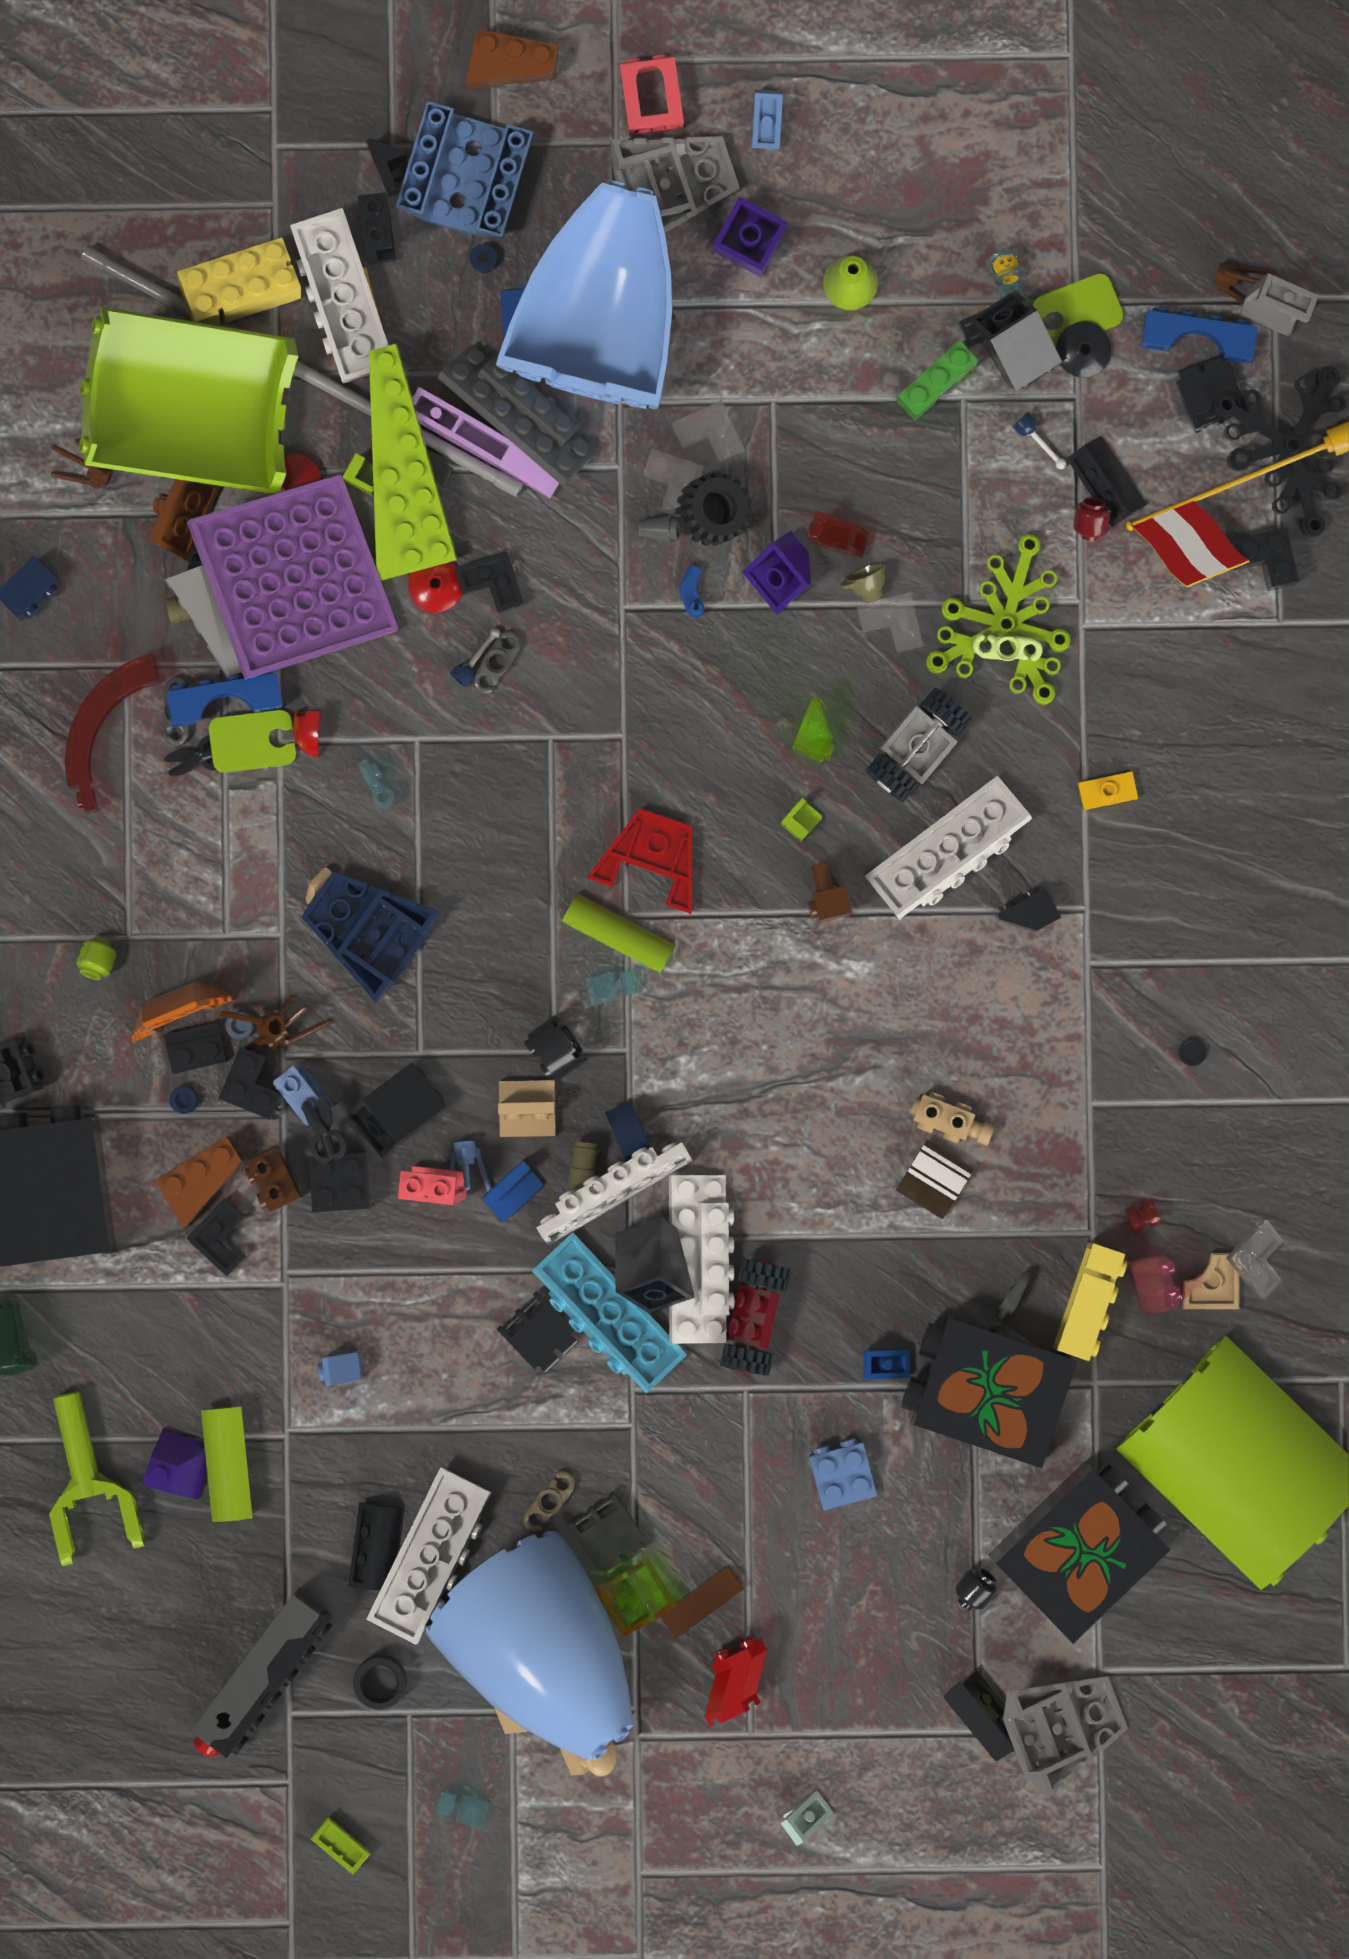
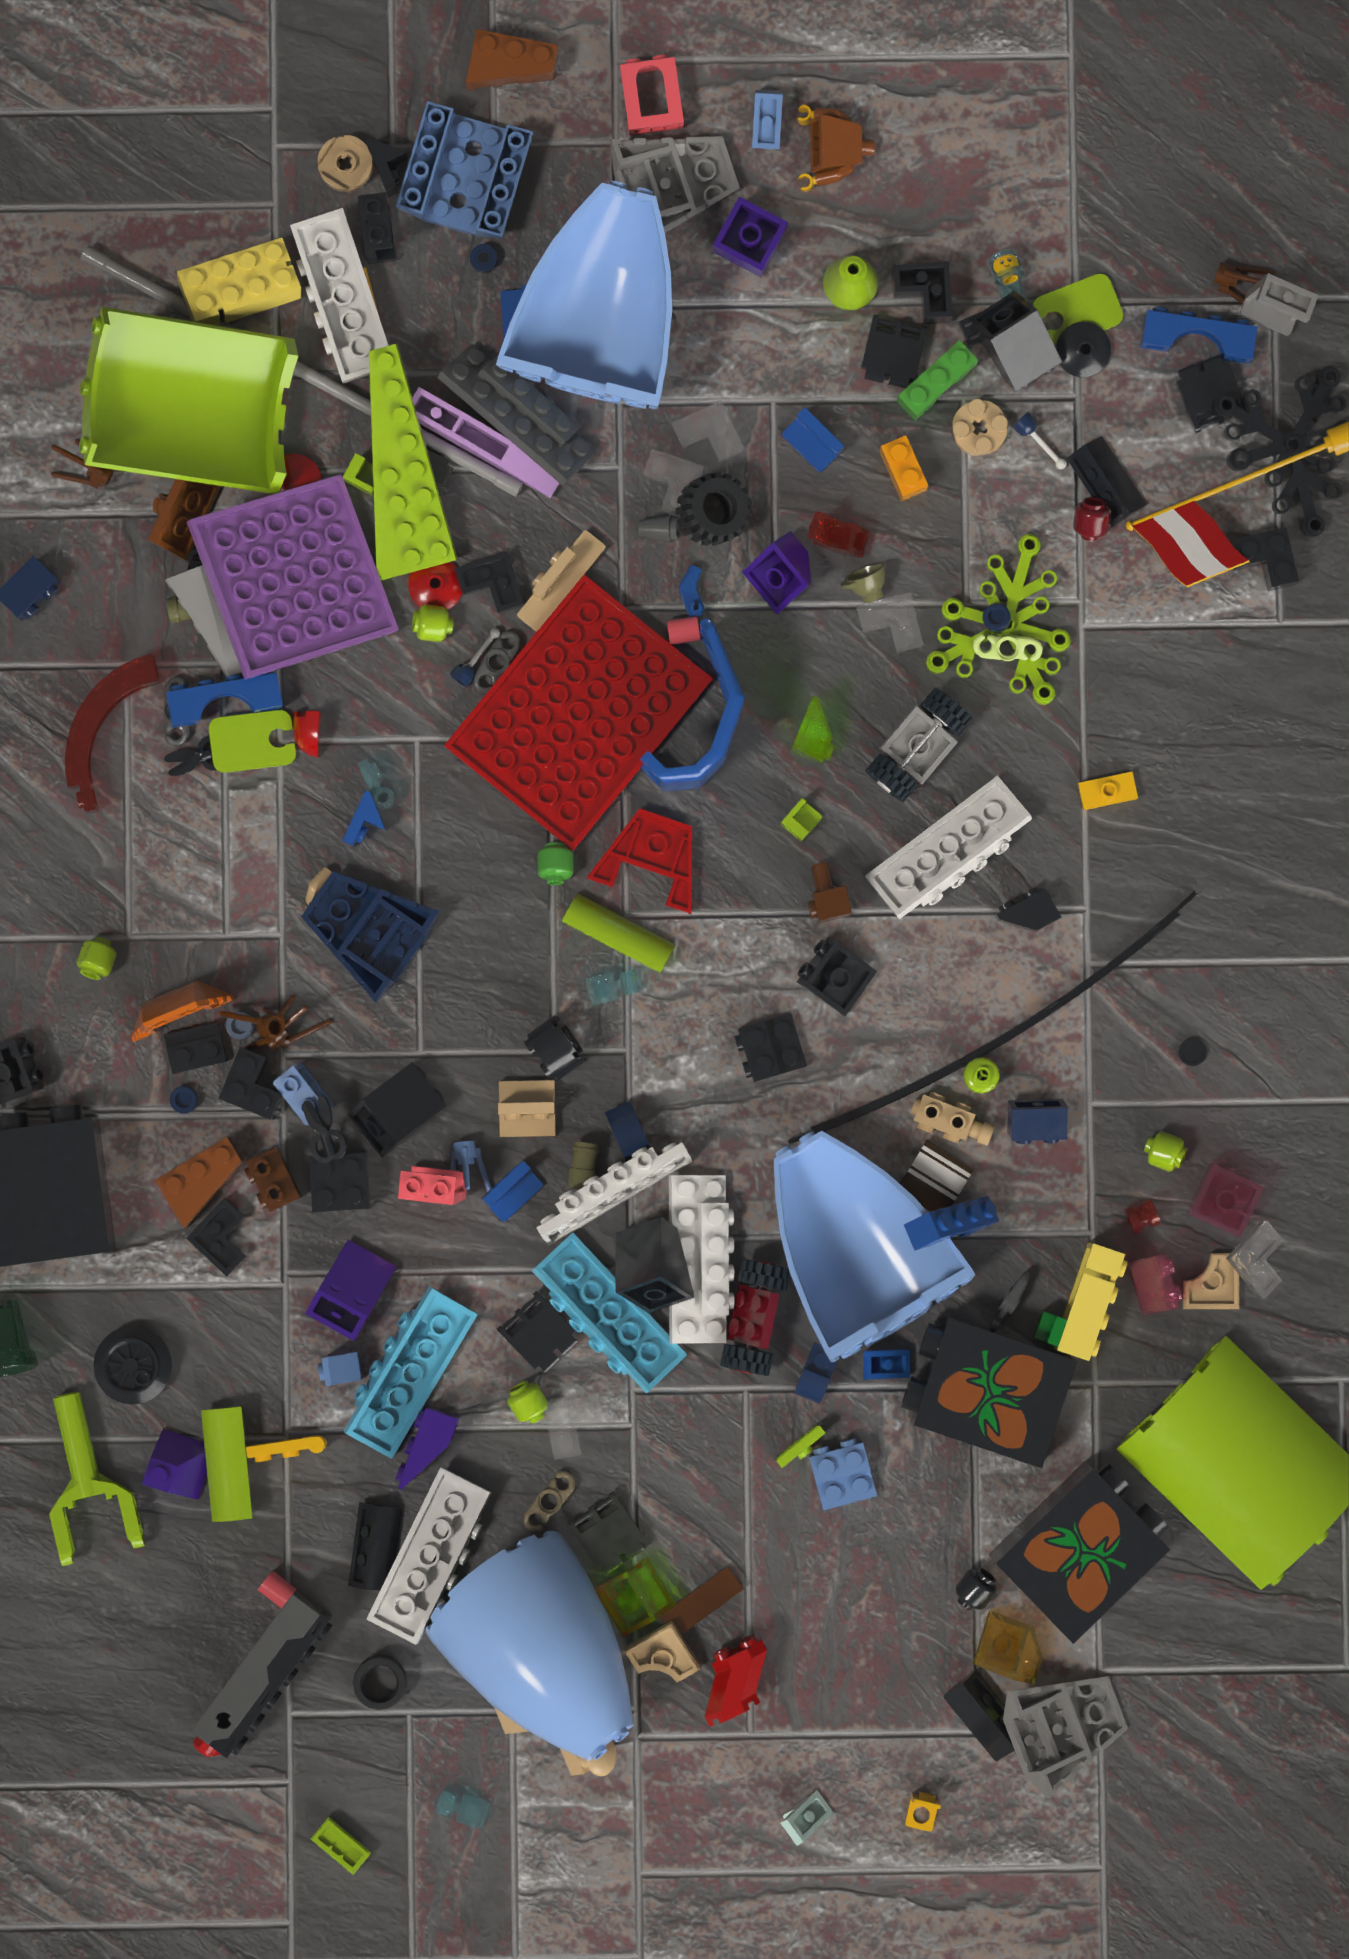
none -> black wheel [93,1326,172,1405]
none -> yellow plate [246,1435,327,1462]
none -> coral piece [258,1570,297,1609]
none -> dark purple slope [305,1240,397,1341]
none -> tan plate [318,135,373,193]
none -> blue slope [342,790,386,847]
none -> medium azure plate [343,1286,478,1459]
none -> dark purple slope [395,1405,460,1490]
none -> lime head [412,604,454,642]
none -> red plate [444,574,713,851]
none -> lime head [507,1380,548,1424]
none -> tan bracket [517,530,606,632]
none -> bright green head [537,842,574,885]
none -> clear plate [545,1394,604,1460]
none -> tan tile [624,1620,701,1682]
none -> blue windscreen [640,619,745,792]
none -> coral piece [667,616,700,645]
none -> black plate [734,1013,807,1082]
none -> light blue panel [774,1131,976,1362]
none -> lime plate [776,1424,825,1468]
none -> blue panel [782,407,844,473]
none -> black piece [788,891,1198,1144]
none -> dark blue brick [793,1342,839,1404]
none -> dark orange torso [797,105,875,192]
none -> black plate [797,937,877,1016]
none -> black plate [861,314,927,388]
none -> light orange brick [879,435,928,502]
none -> black brick [892,261,953,324]
none -> blue arch [904,1196,999,1251]
none -> yellow bracket [905,1792,941,1832]
none -> tan plate [952,399,1008,456]
none -> lime head [963,1057,1000,1094]
none -> clear yellow slope [973,1610,1043,1684]
none -> dark blue tile [983,603,1011,633]
none -> dark blue brick [1007,1099,1068,1144]
none -> green slope [1033,1311,1067,1346]
none -> lime head [1144,1131,1188,1172]
none -> clear pink brick [1186,1163,1264,1238]

